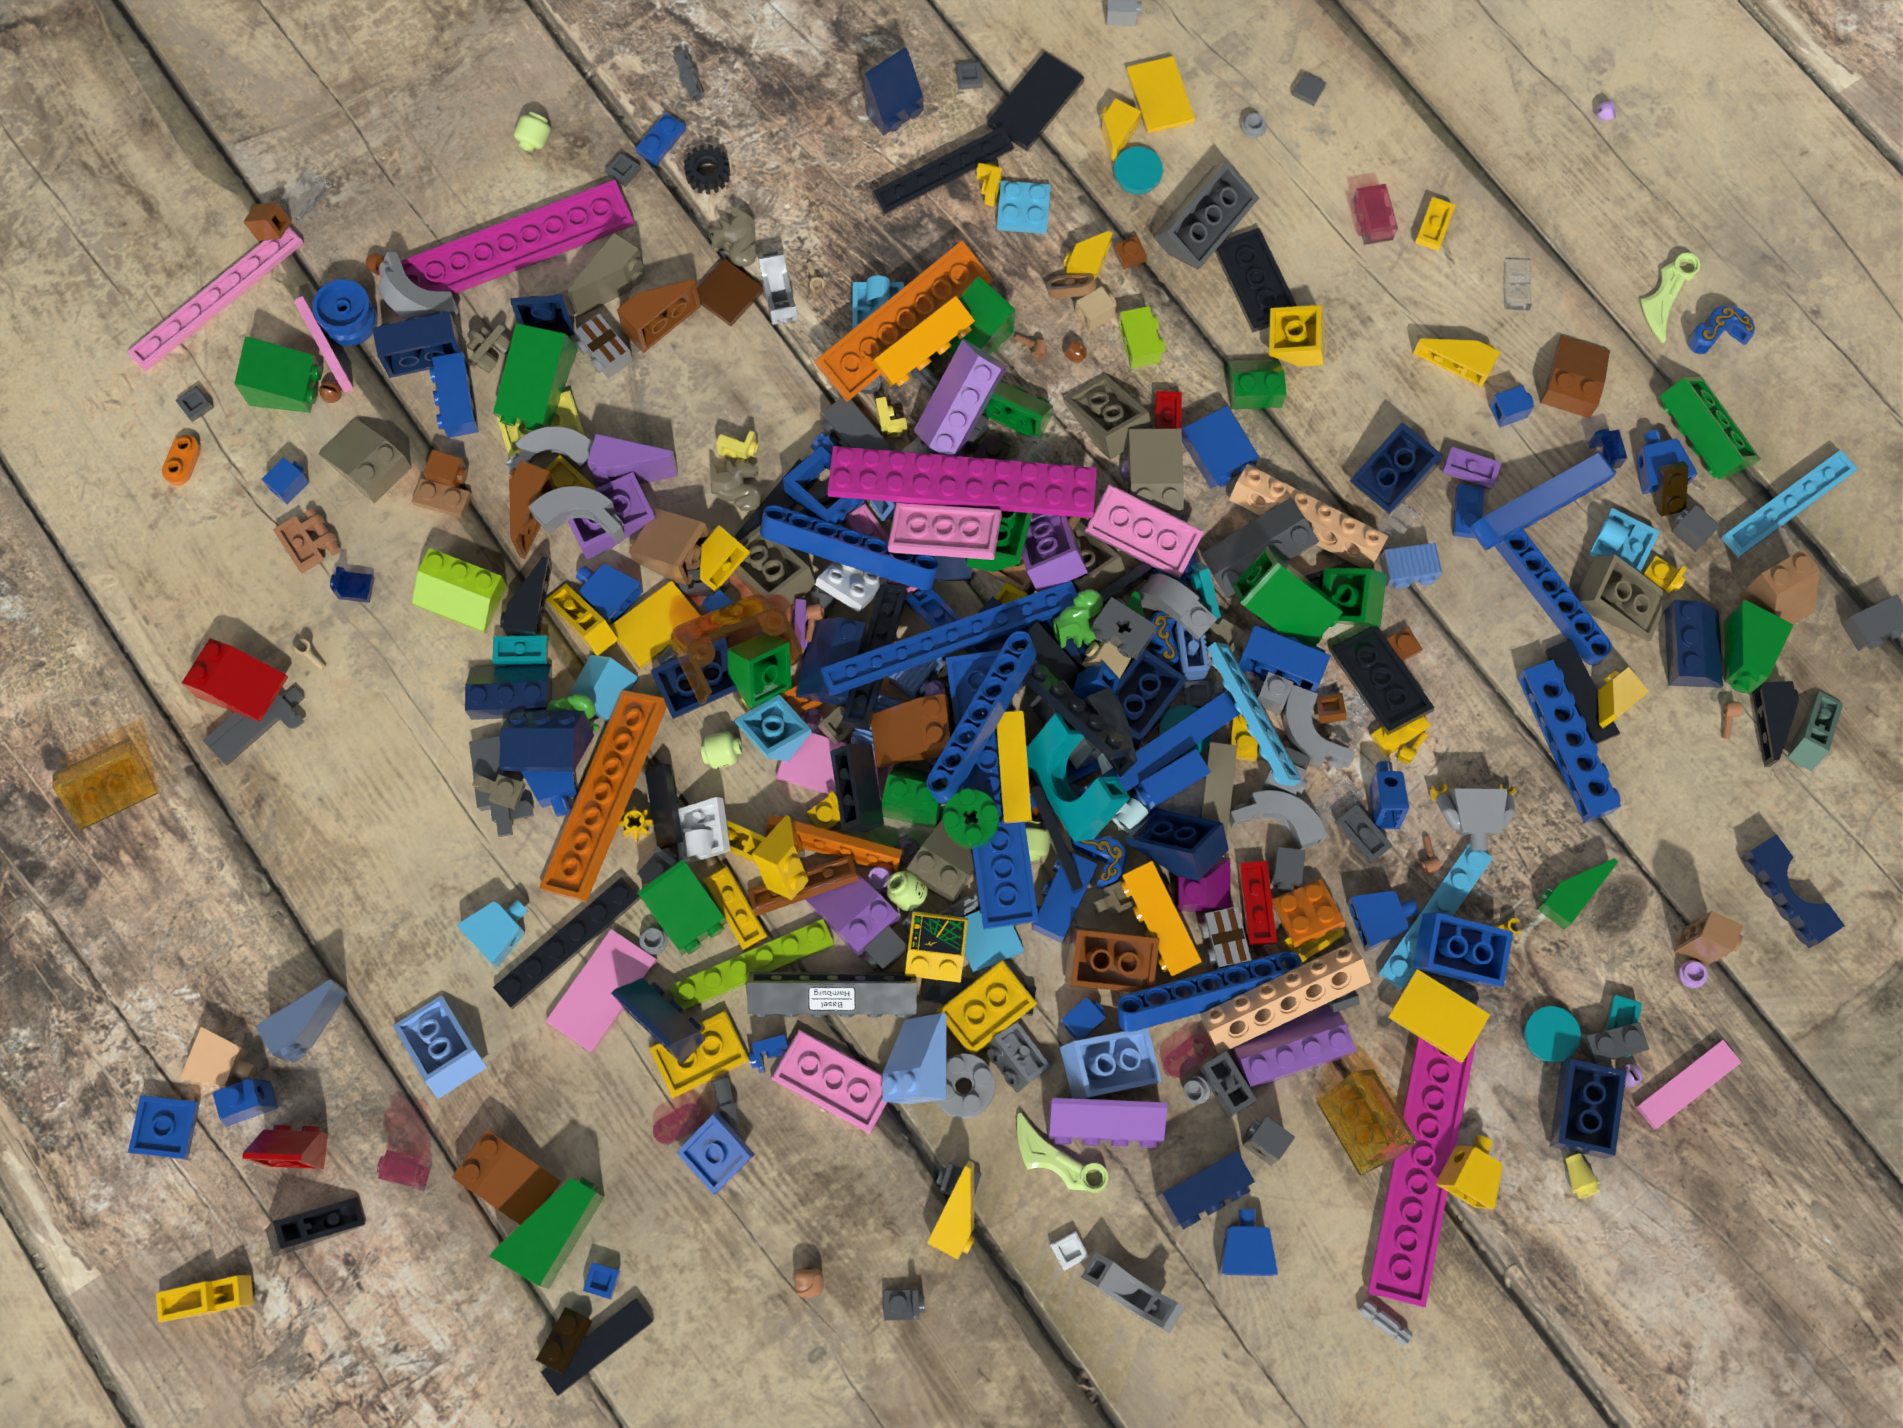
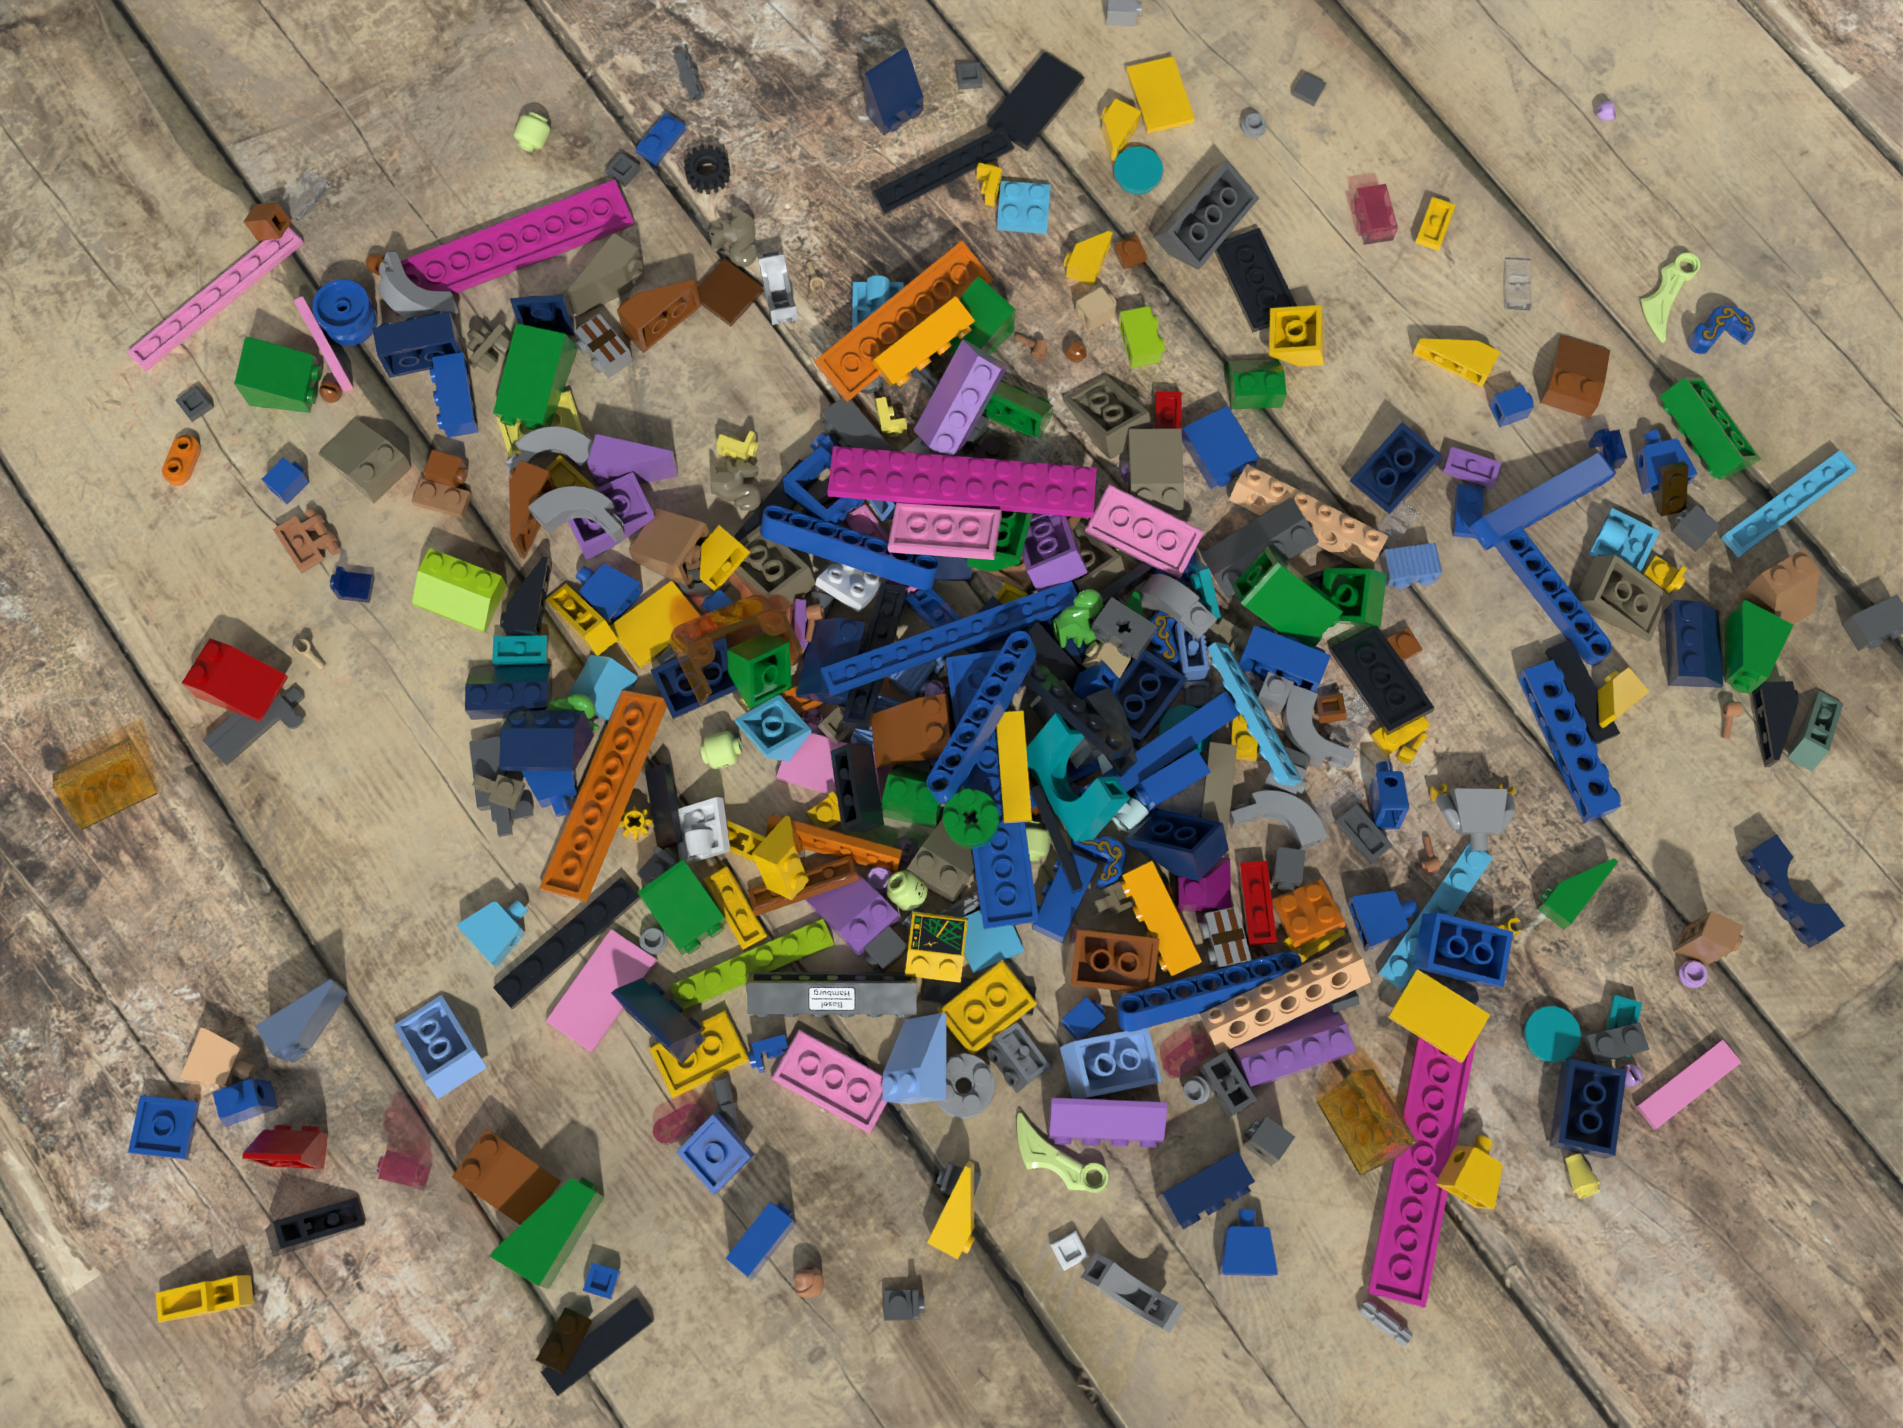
medium nougat plate [1046,273,1096,300] -> none
none -> blue brick [725,1202,796,1280]

